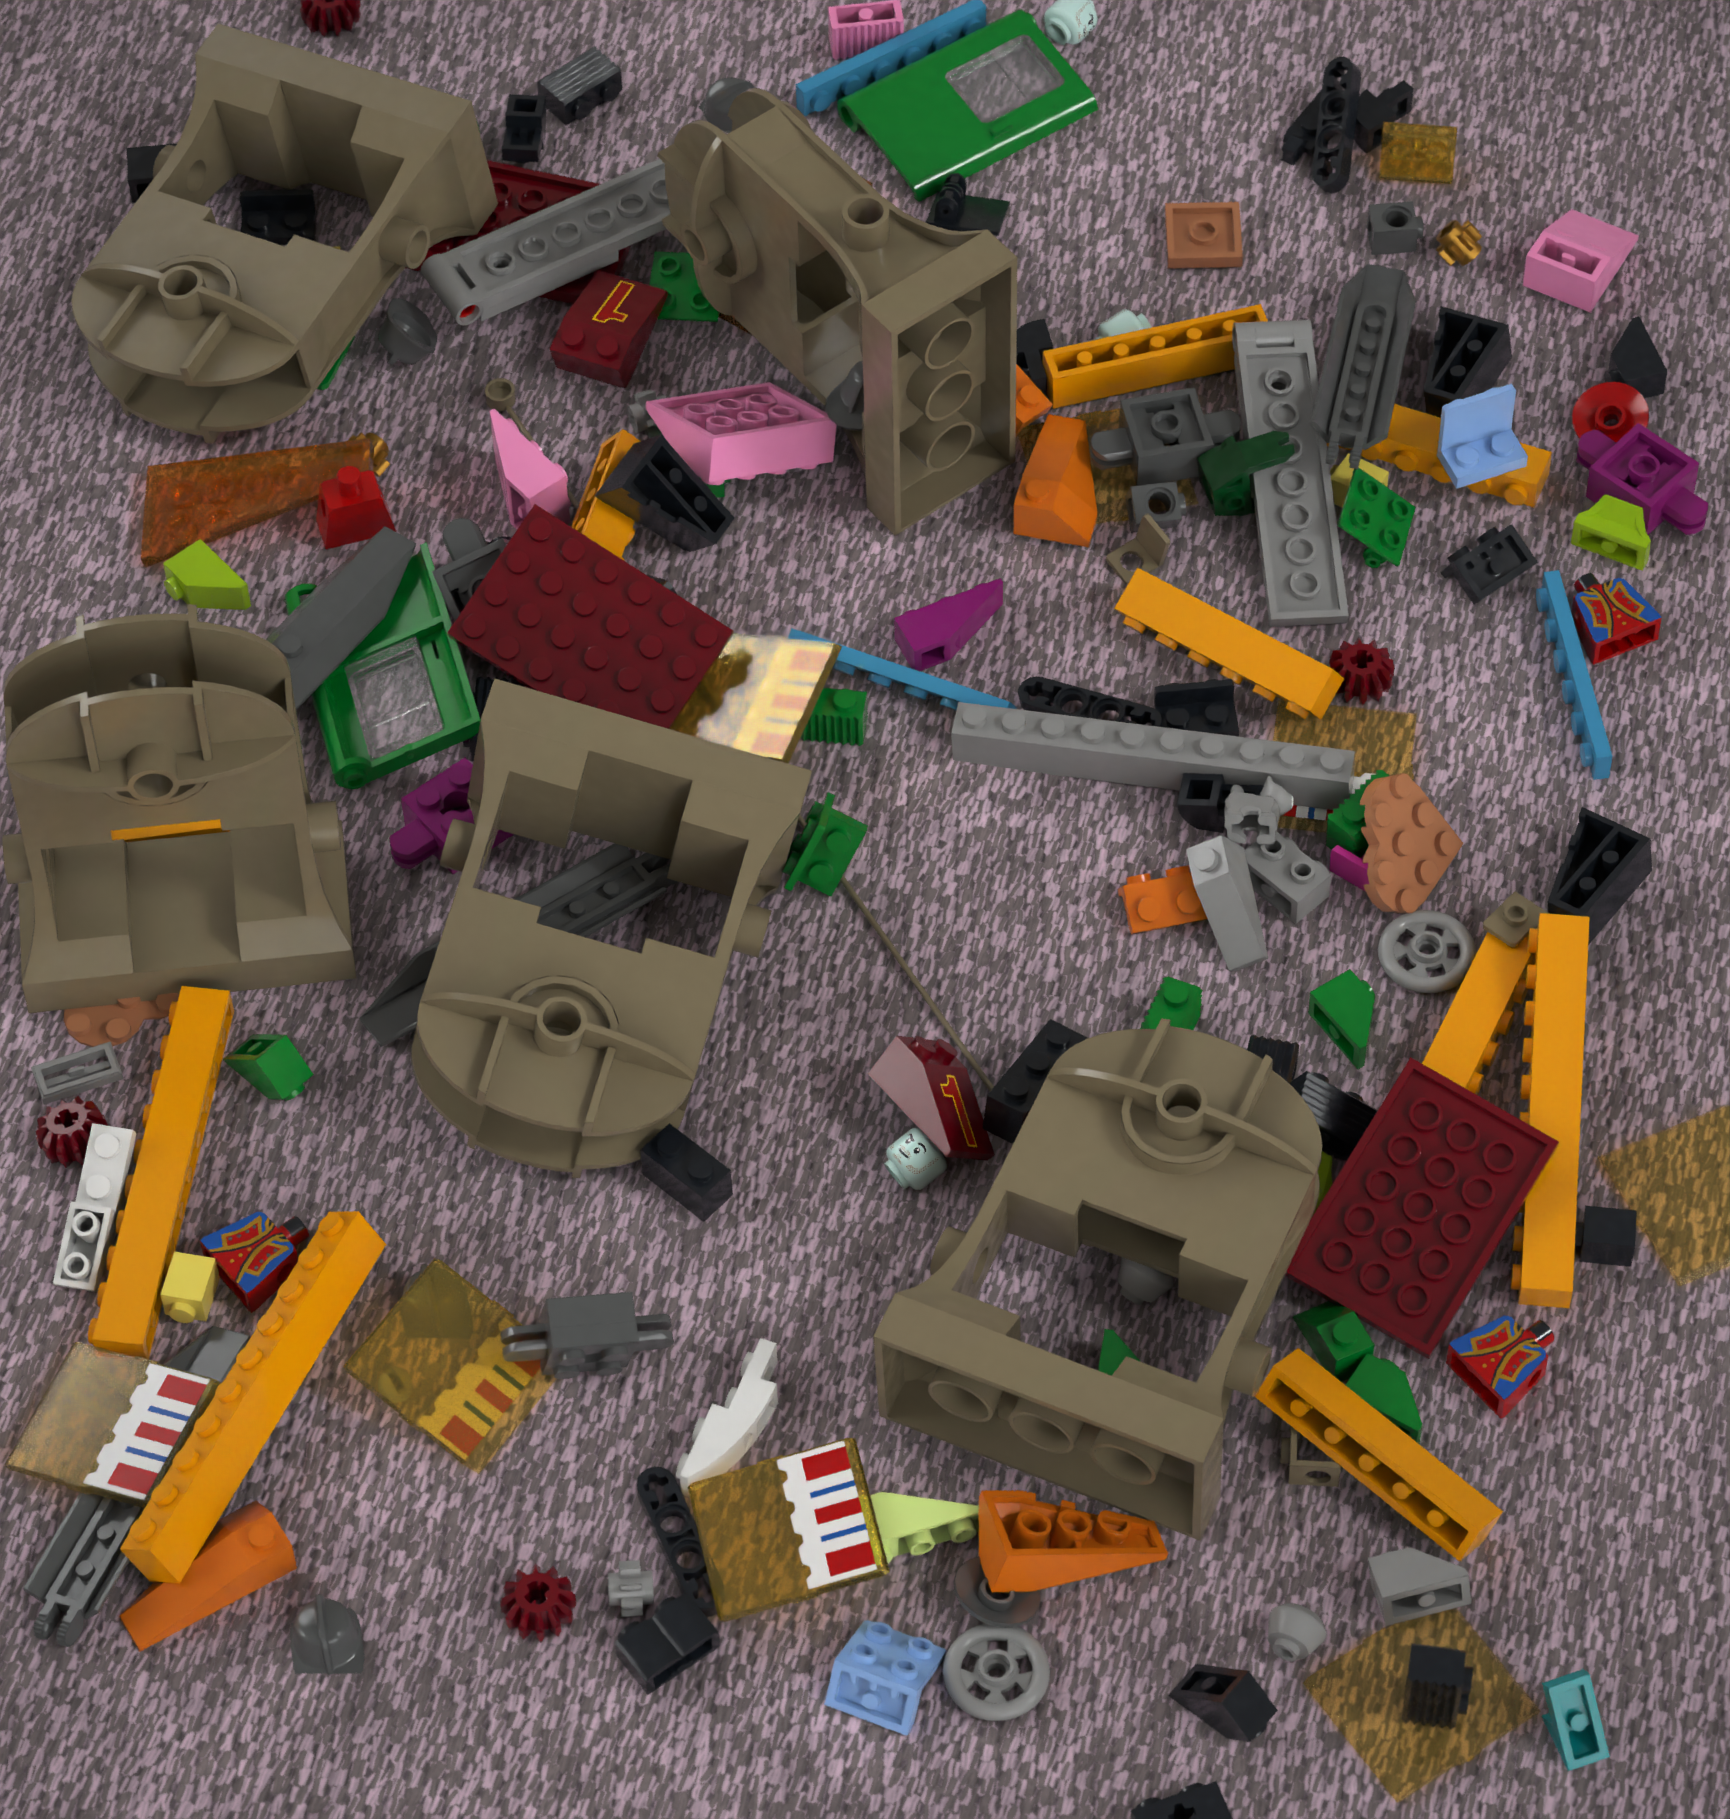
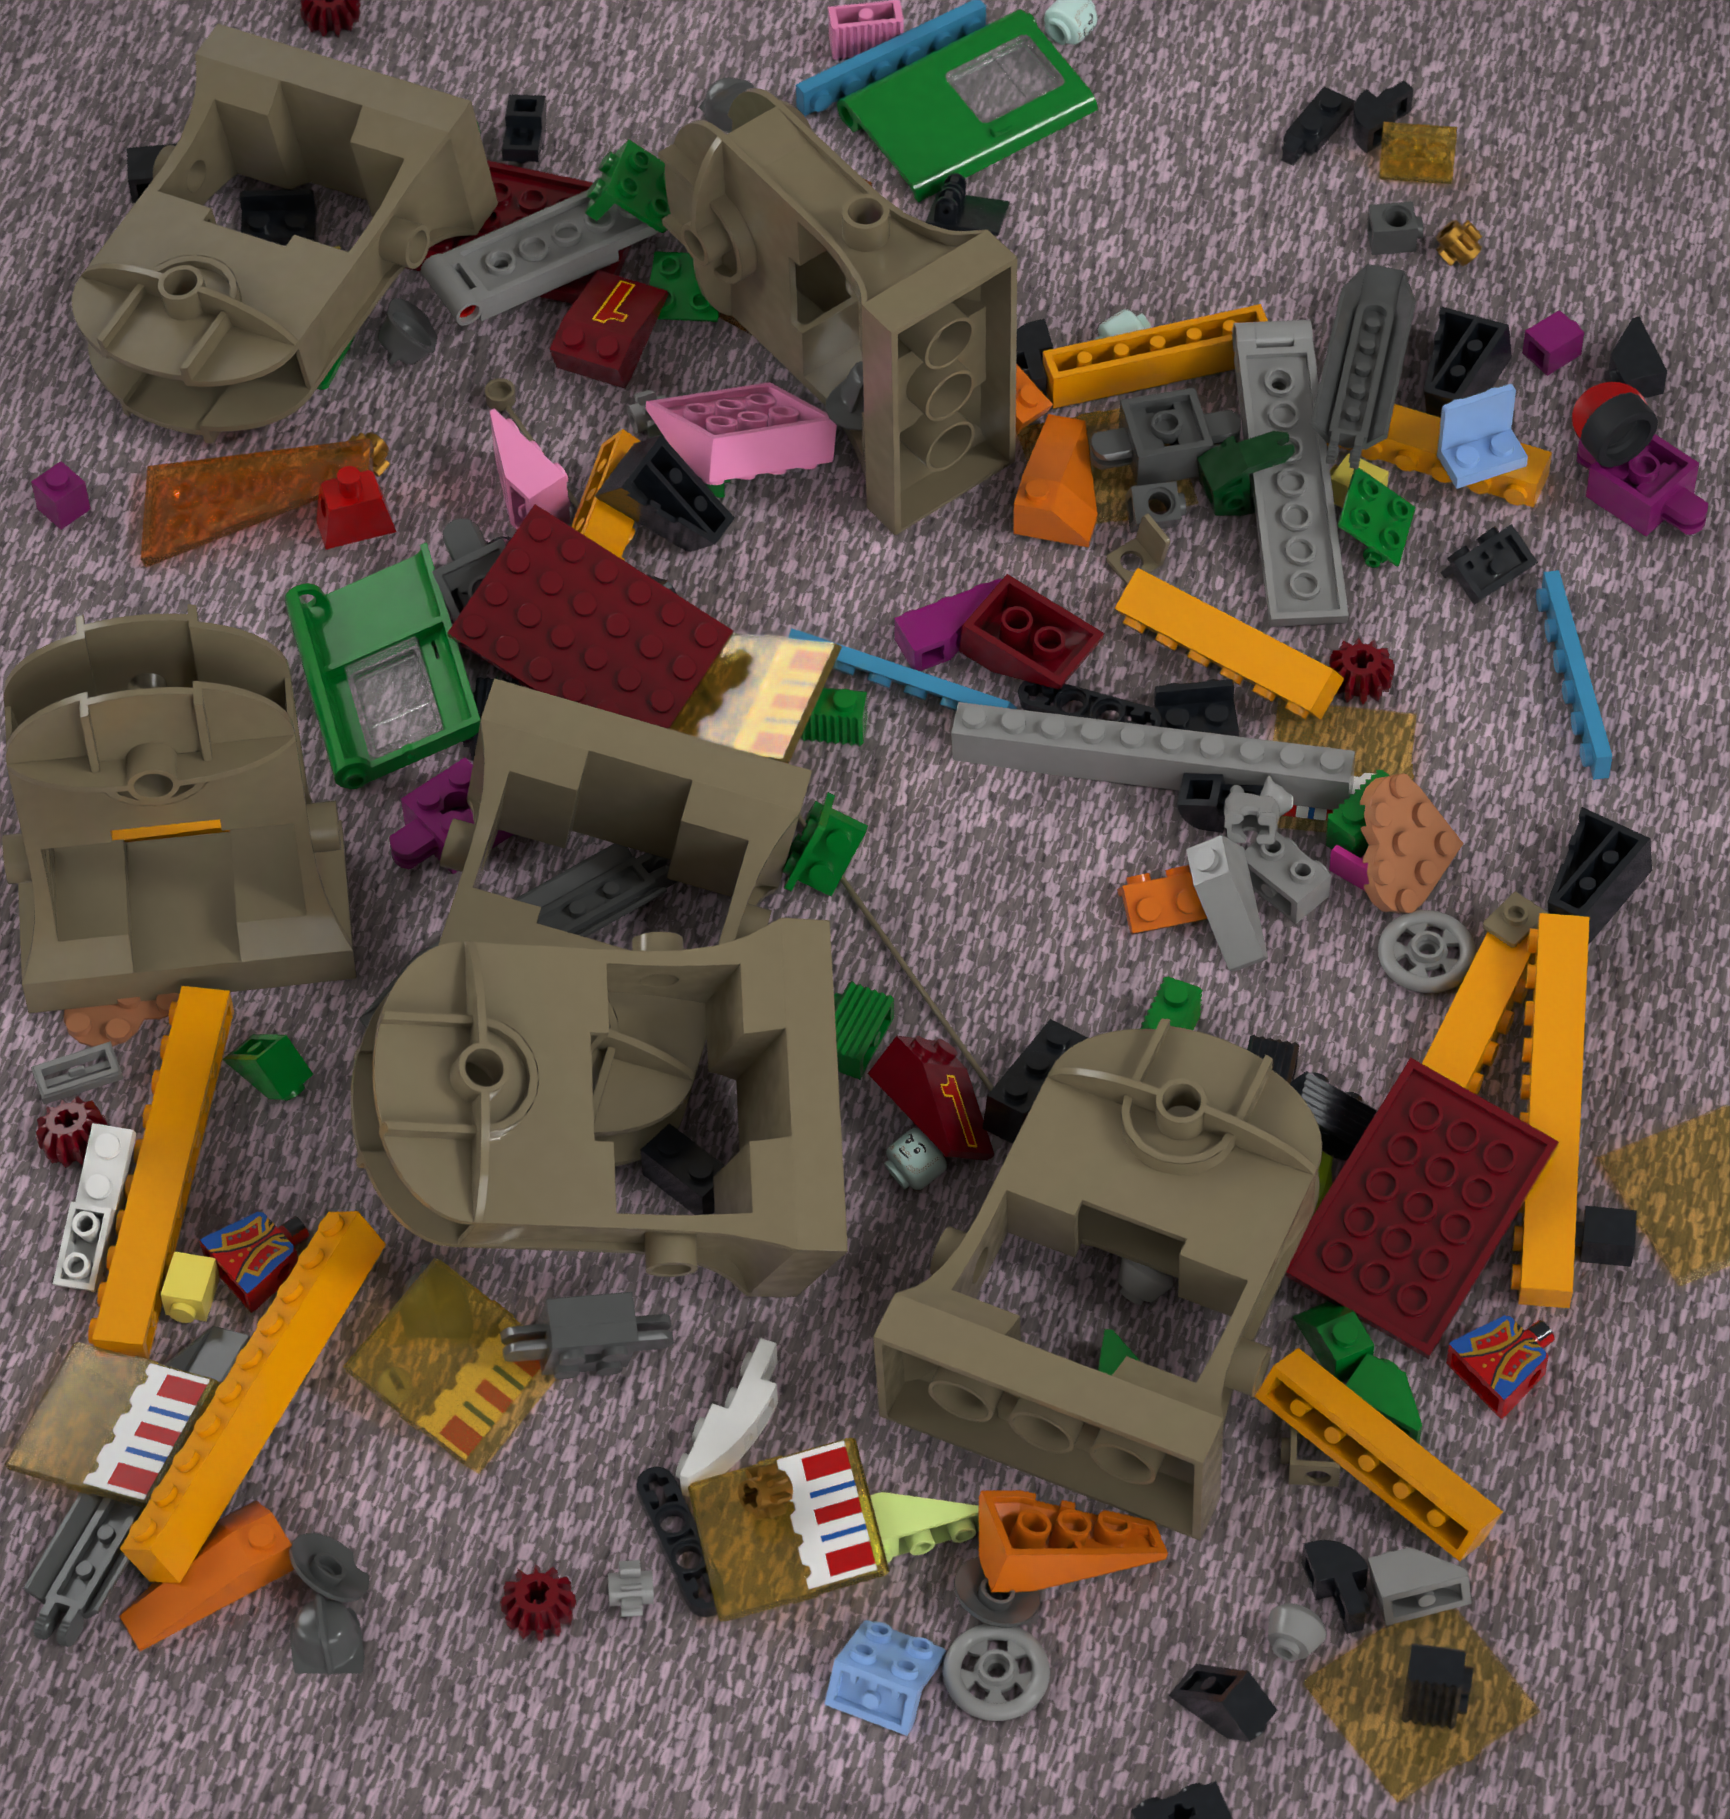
lime slope [163,539,251,610] -> none
dark grey hinge [266,526,416,710] -> none
black brick [537,46,622,126] -> none
black brick [615,1593,720,1695] -> none
nougat plate [1165,202,1243,268] -> none
green slope [1308,969,1375,1070] -> none
black beam [1312,57,1361,194] -> none
bright pink slope [1523,209,1639,313] -> none
teal slope [1541,1669,1610,1771] -> none
lime slope [1571,494,1651,571] -> none
torso [1571,573,1662,665] -> none
none -> magenta brick [31,461,91,530]
none -> dark grey dish [289,1533,369,1602]
none -> dark tan piece [351,918,848,1298]
none -> green bracket [585,139,671,233]
none -> pearl gold gear [738,1463,793,1520]
none -> green brick [834,981,894,1080]
none -> dark red slope [959,574,1104,690]
none -> black brick [1301,1540,1370,1634]
none -> magenta brick [1522,310,1584,376]
none -> black tyre [1581,392,1658,468]

